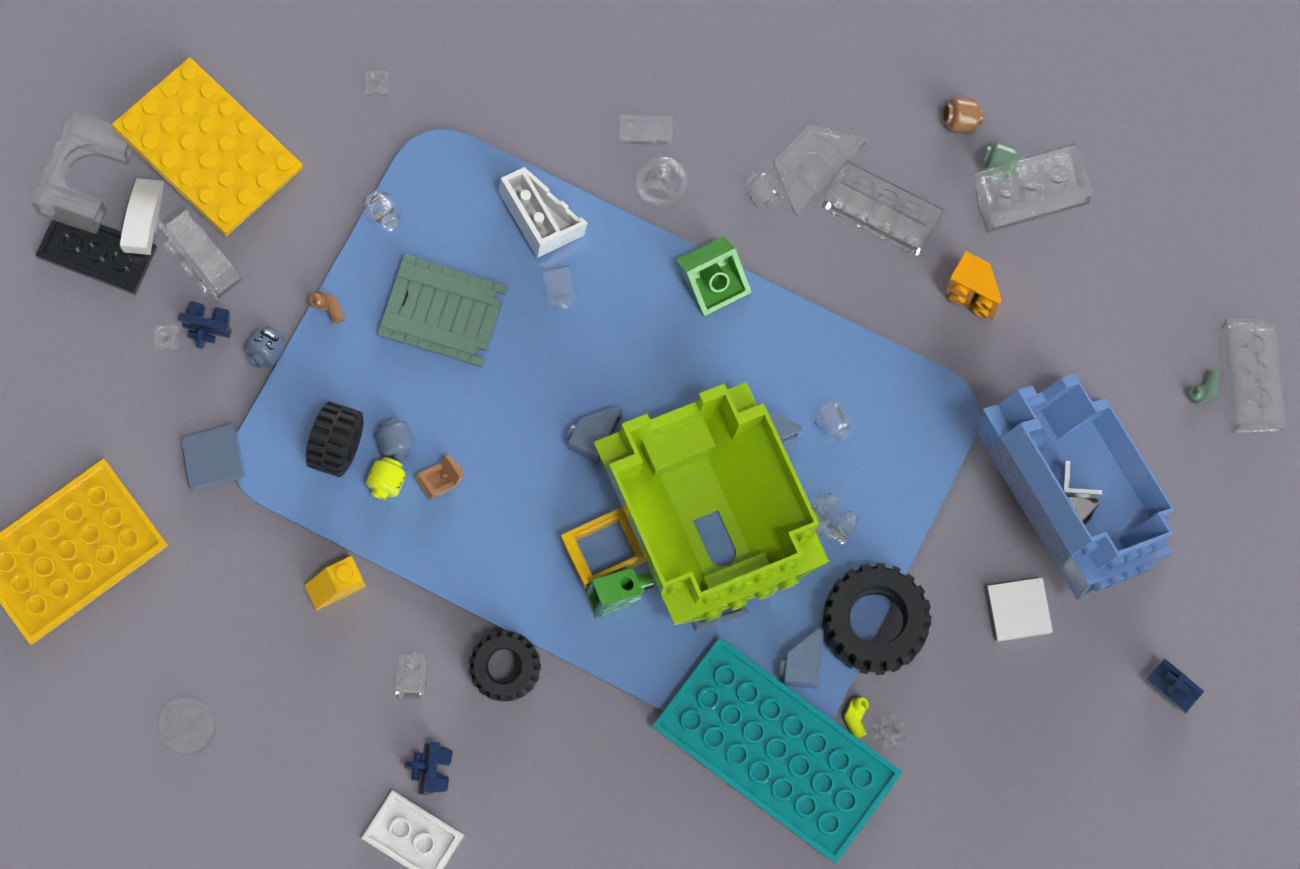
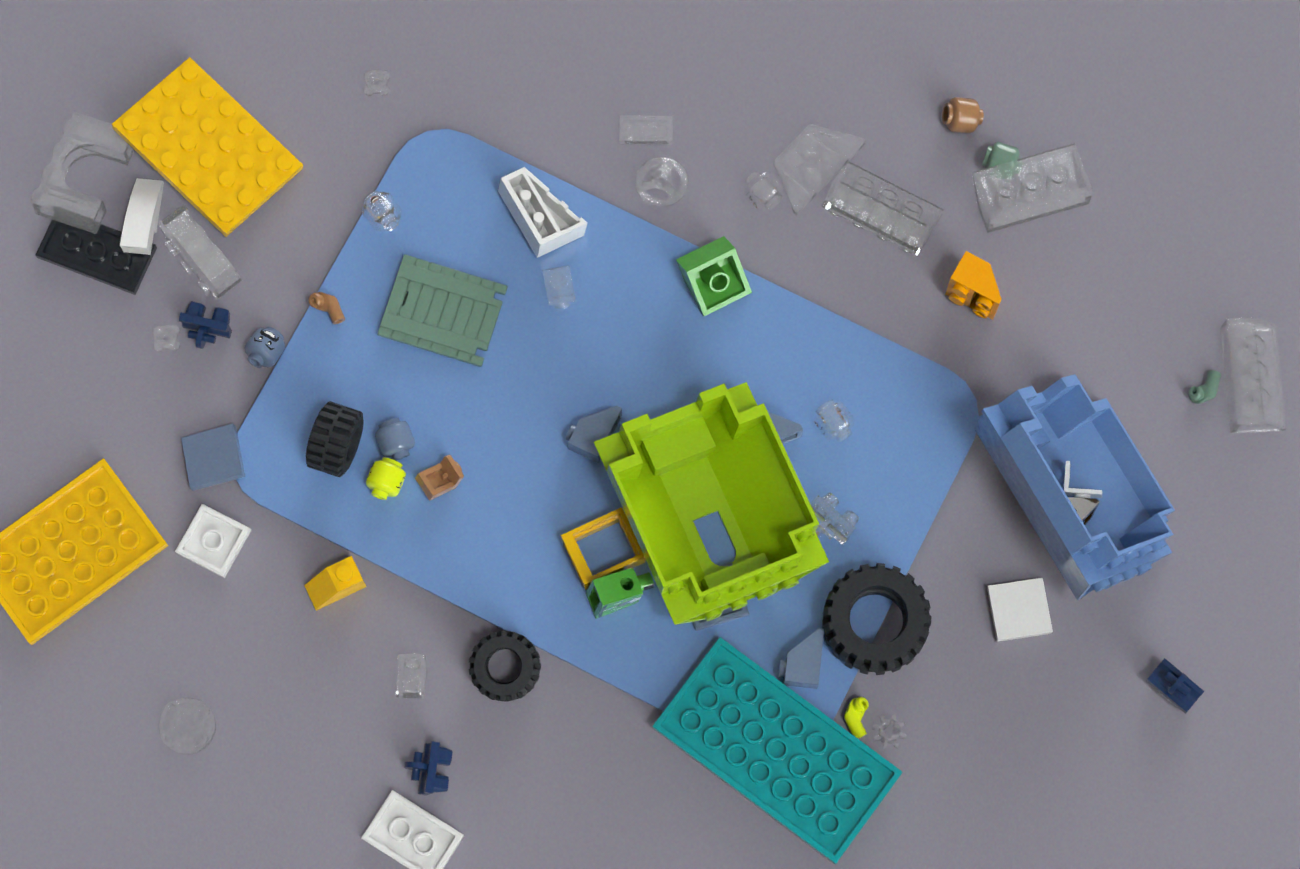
none -> white tile [175,504,251,578]

